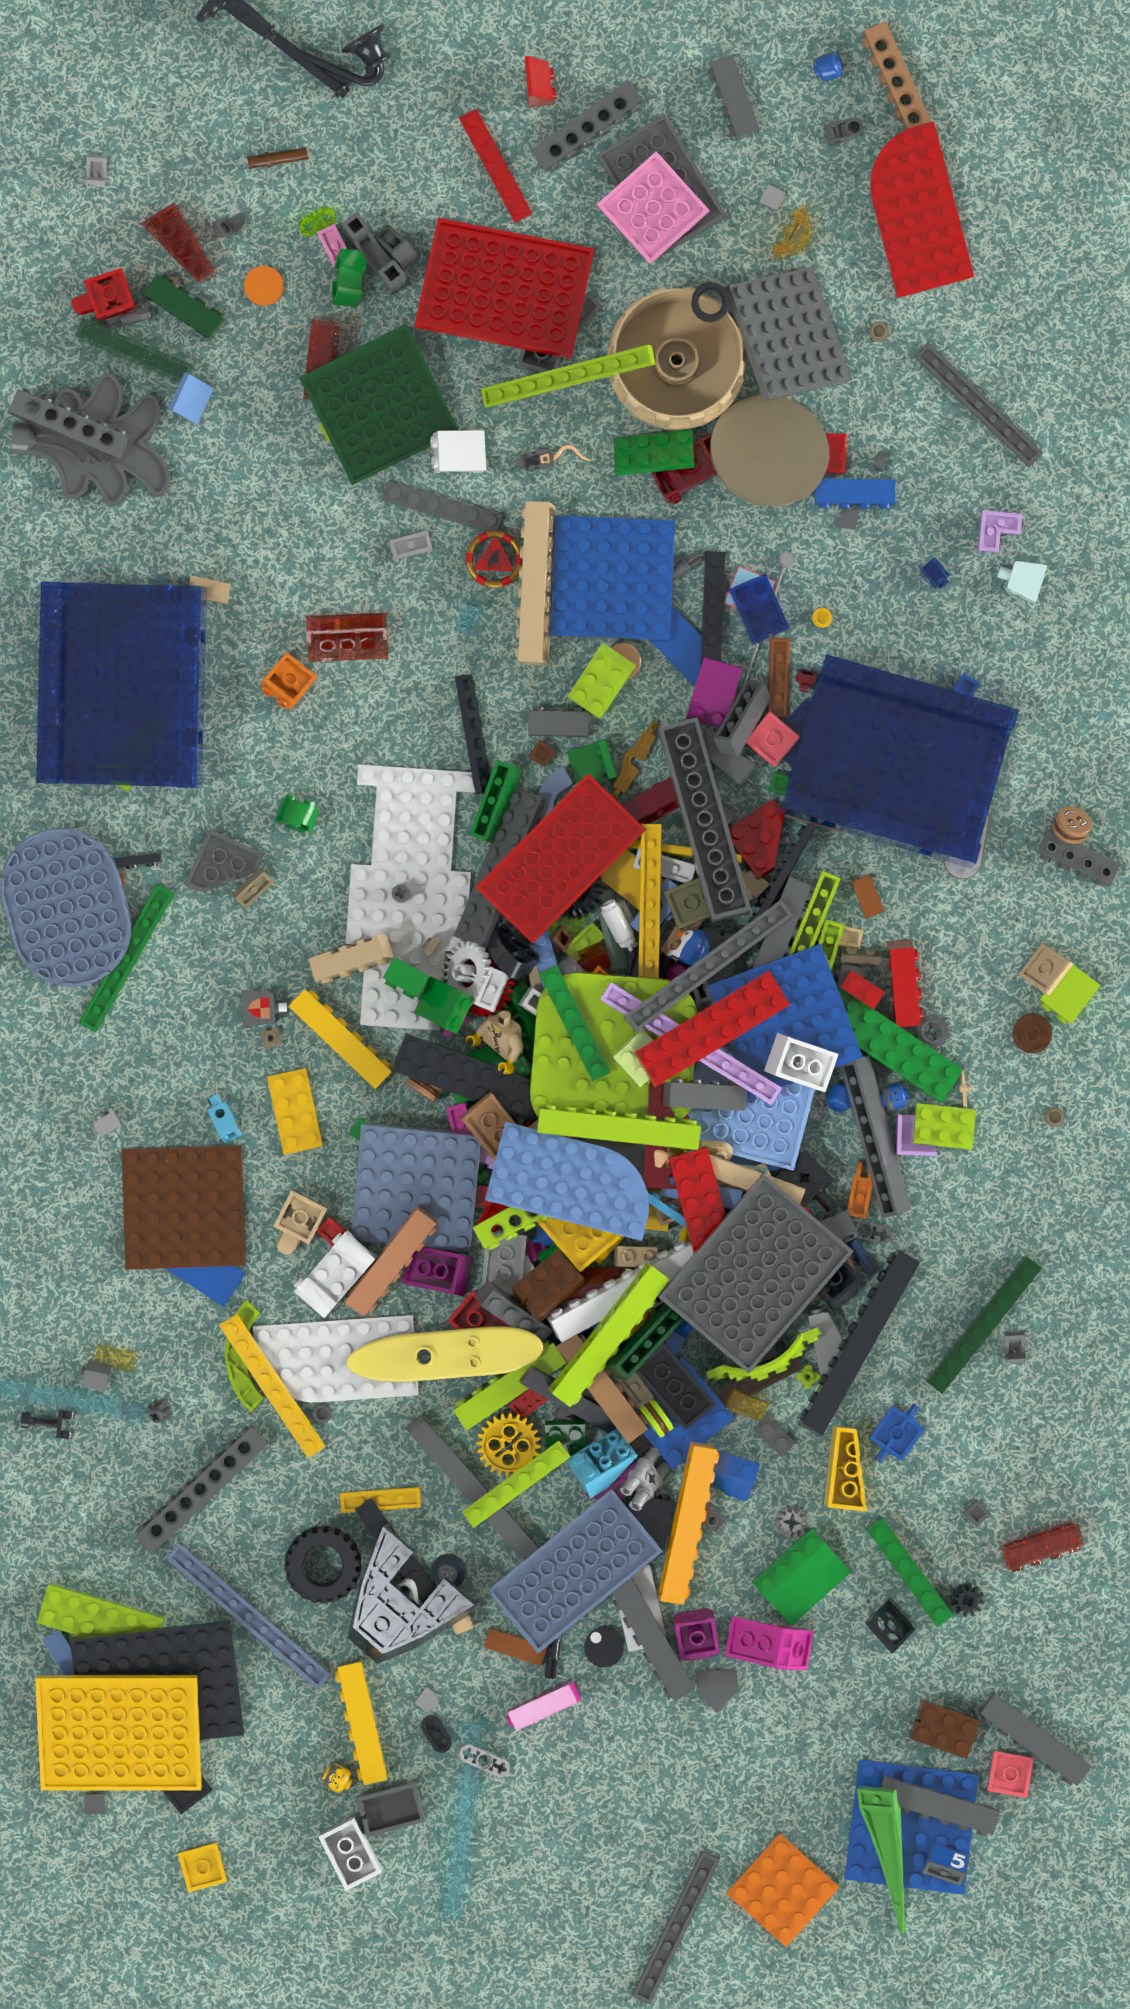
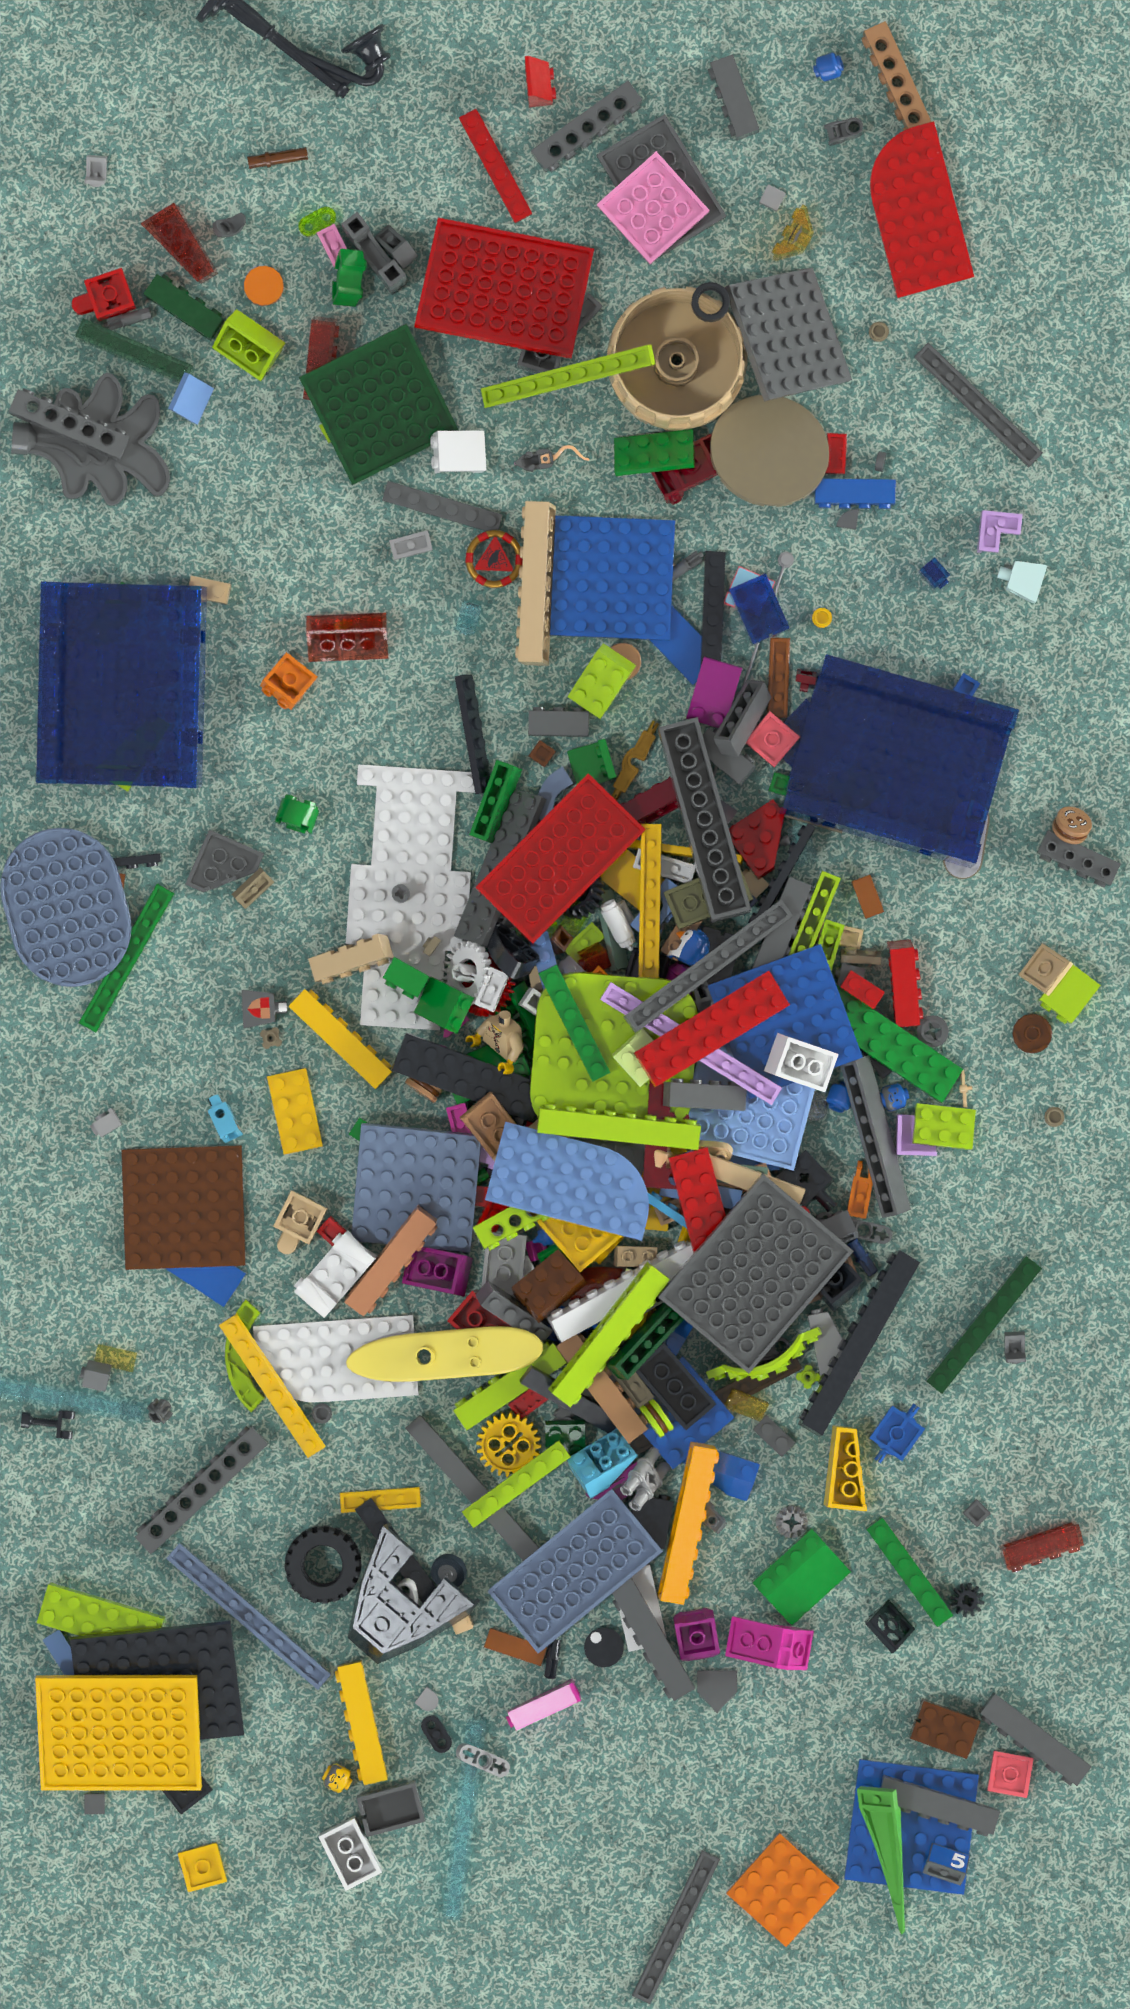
none -> lime slope [212,309,286,381]

